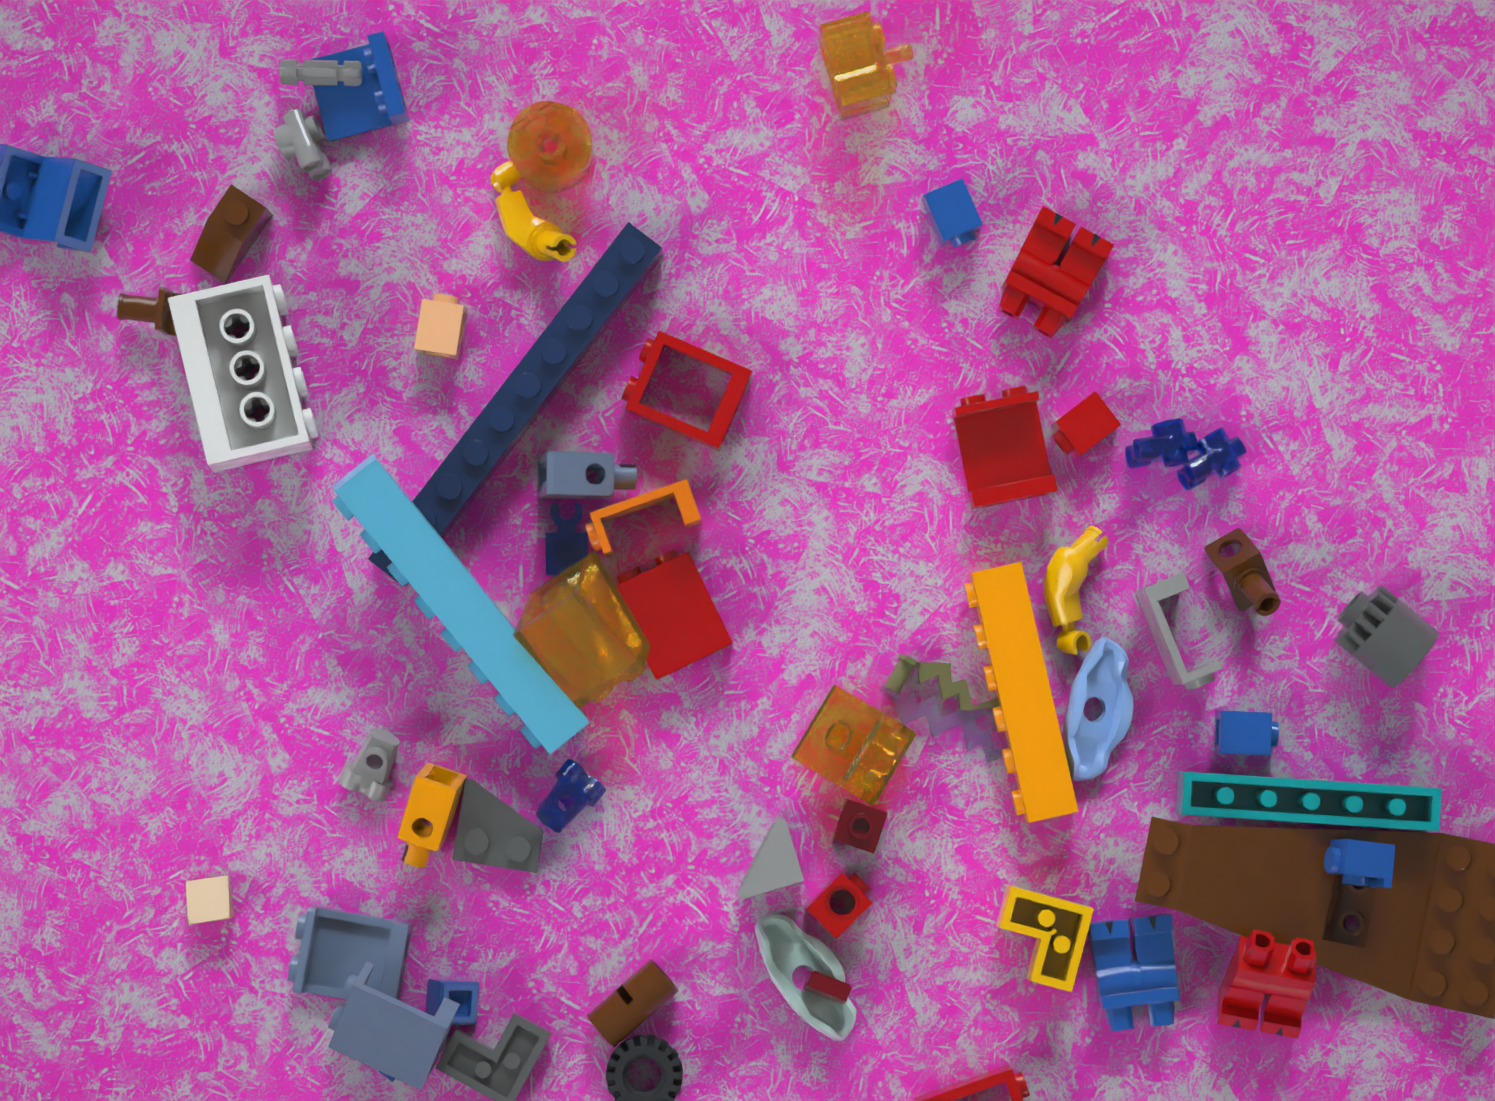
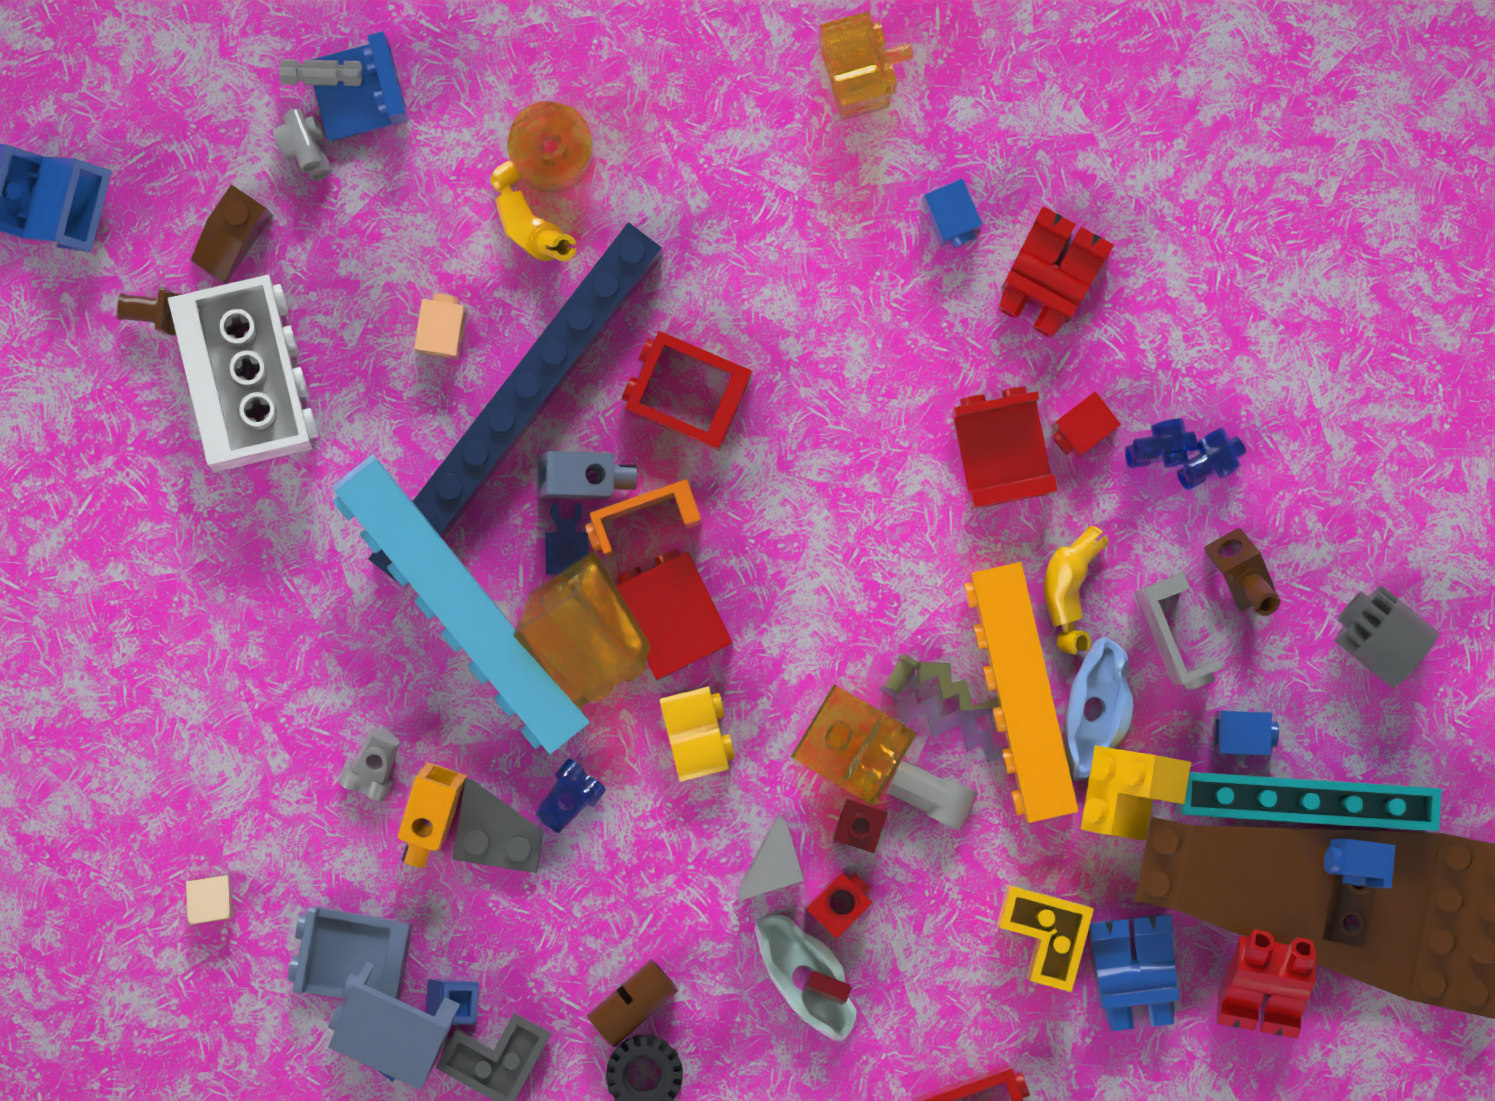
none -> yellow brick [659,686,736,782]
none -> light grey piece [886,760,978,831]
none -> yellow brick [1081,745,1191,841]

